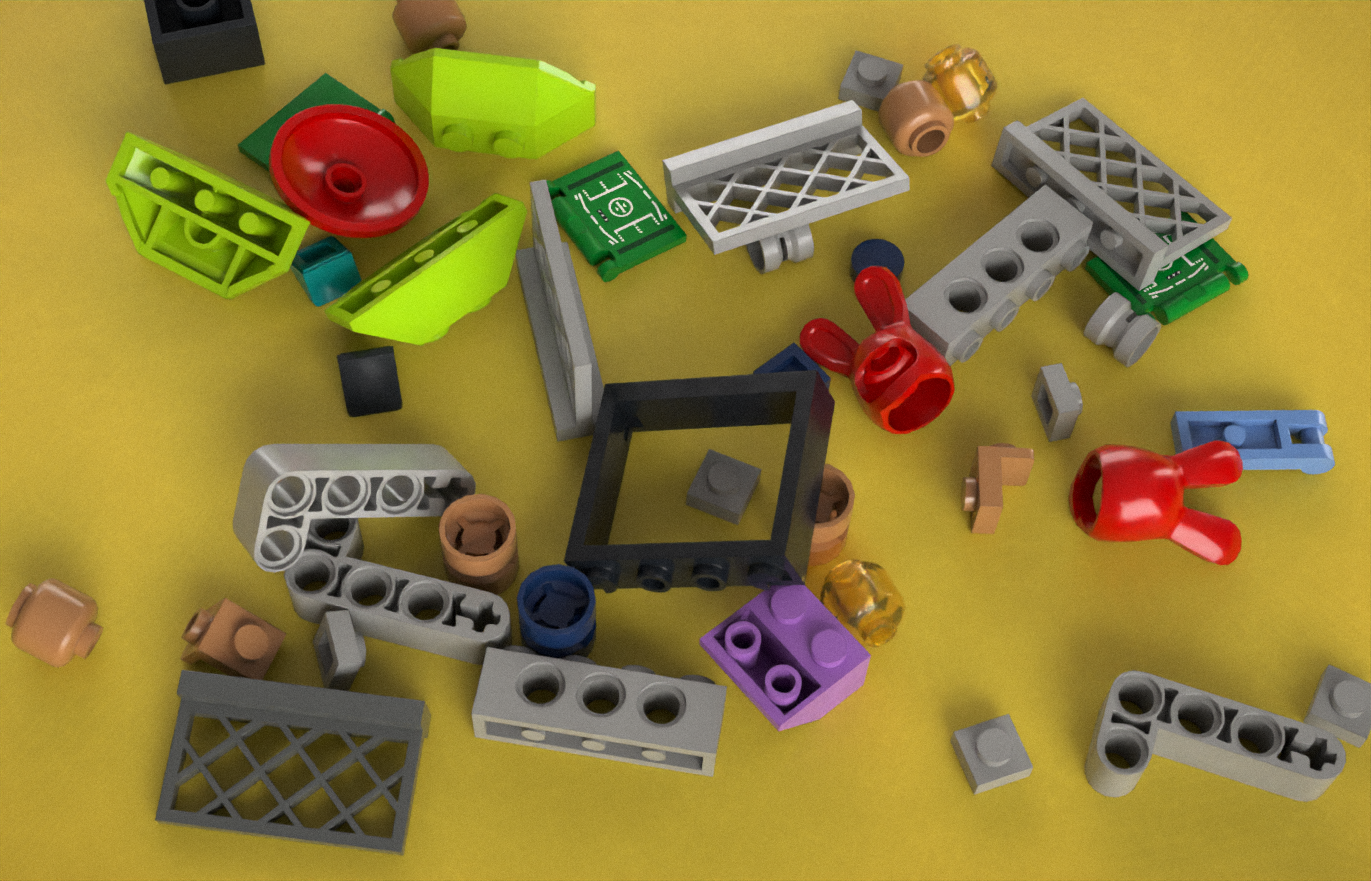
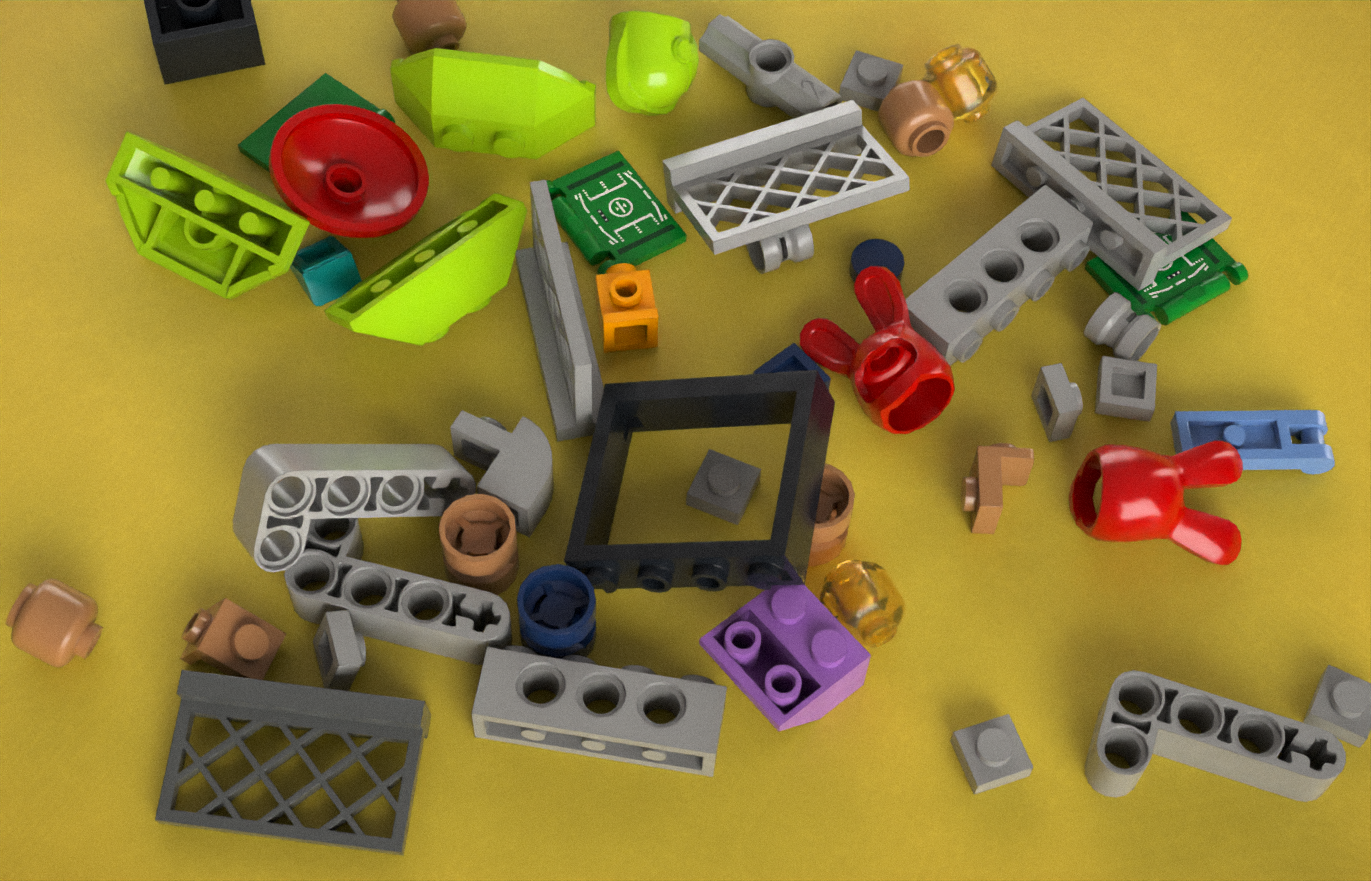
black slope [337,346,403,418] -> none
none -> light grey brick [450,410,554,538]
none -> light orange brick [596,263,659,353]
none -> lime helmet [606,11,699,116]
none -> light grey piece [699,14,842,119]
none -> light grey plate [1095,356,1157,422]

